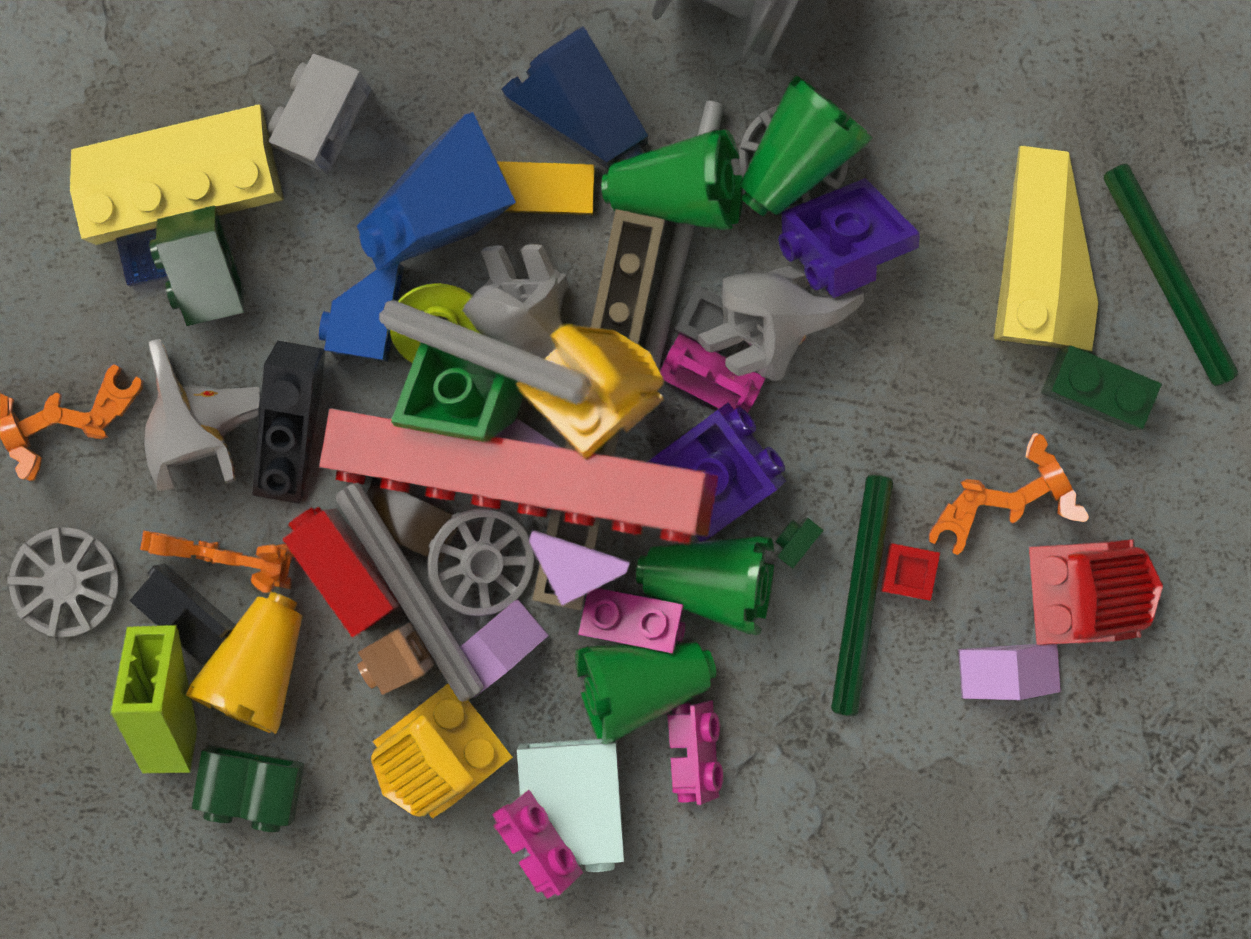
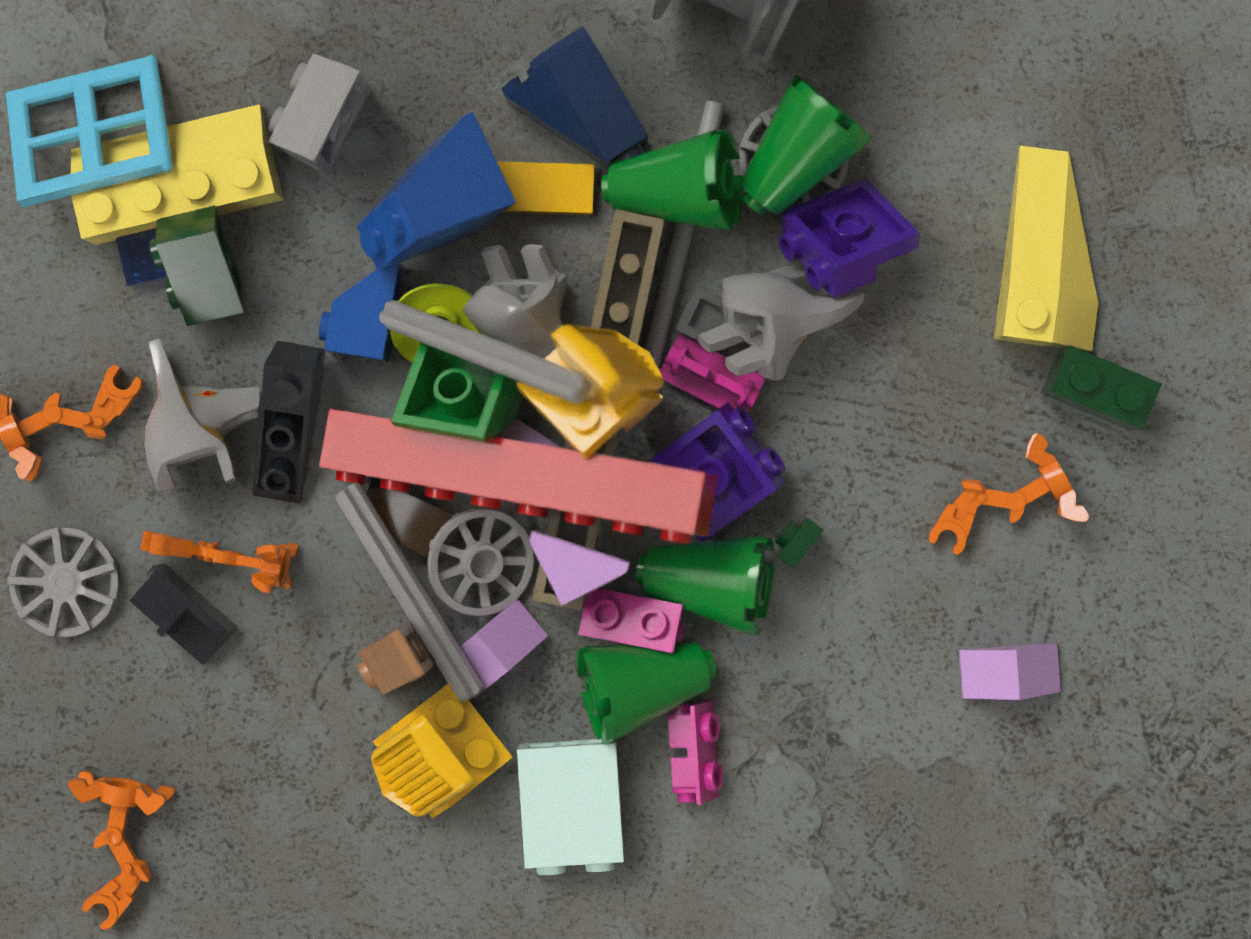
lime slope [111,625,197,774] -> none
yellow cone [185,591,303,734] -> none
dark green brick [191,746,304,832] -> none
red brick [282,506,401,638] -> none
dark pink hinge [492,790,583,899] -> none
dark green axle [831,475,893,716] -> none
red plate [881,543,940,601] -> none
red piece [1029,539,1163,645] -> none
dark green axle [1103,163,1238,386] -> none
none -> medium azure window [6,55,173,208]
none -> orange piece [68,770,175,930]

